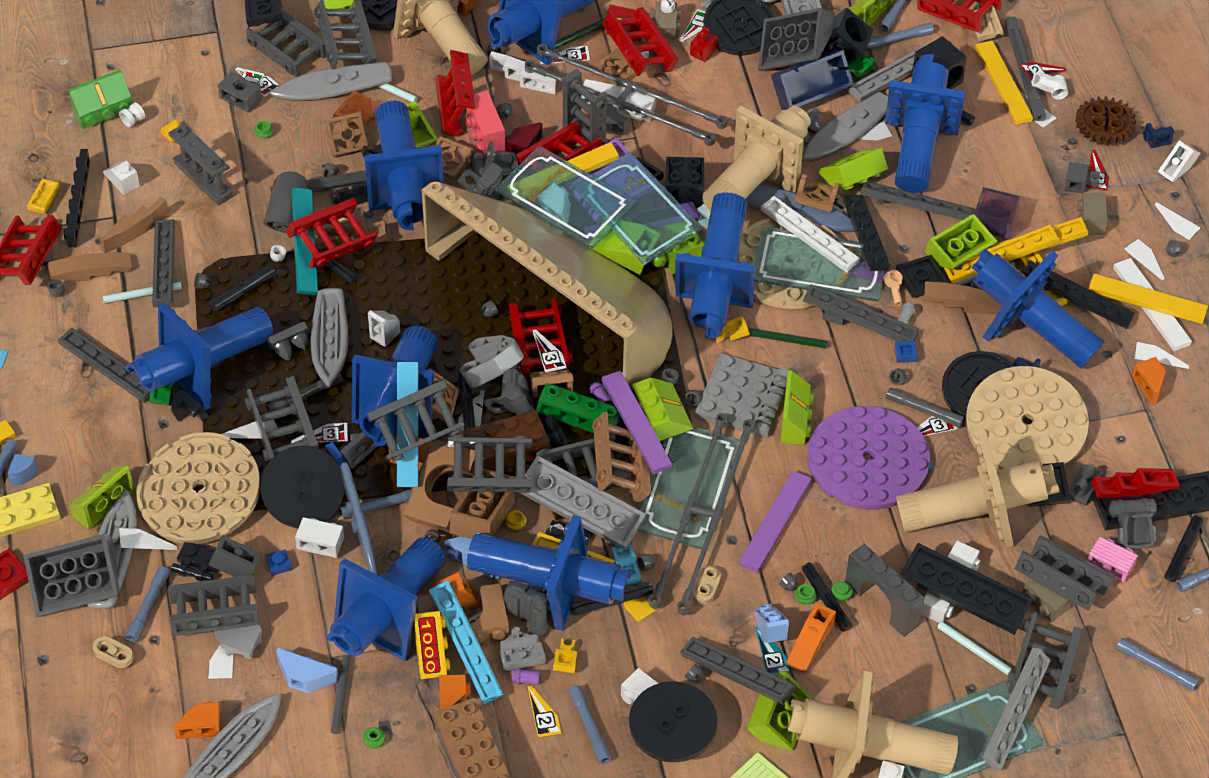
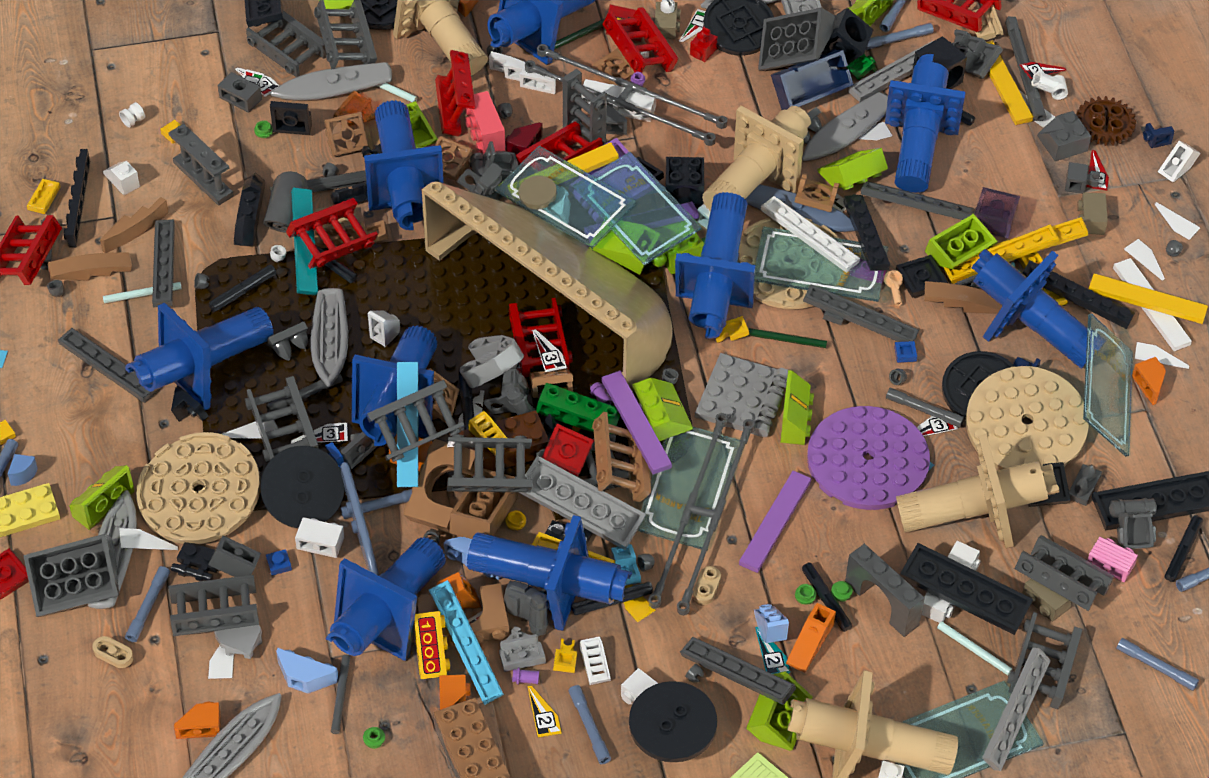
bright green slope [68,70,133,129] -> none
green bracket [149,382,176,406] -> none
dark grey hinge [482,300,498,317] -> none
sticker [540,46,590,64] -> none
dark grey hinge [684,390,701,407] -> none
dark grey hinge [779,572,797,591] -> none
light grey pin [897,303,916,325] -> none
red slope [1091,468,1180,498] -> none
none -> black brick [234,173,265,246]
none -> black plate [270,101,312,135]
none -> yellow slope [469,411,507,455]
none -> dark tan tile [518,175,557,210]
none -> red tile [541,424,594,477]
none -> white slope [580,637,611,685]
none -> medium lavender pin [631,72,645,87]
none -> dark grey slope [952,29,1003,79]
none -> dark grey slope [1037,111,1091,161]
none -> clear light blue piece [1083,313,1133,457]

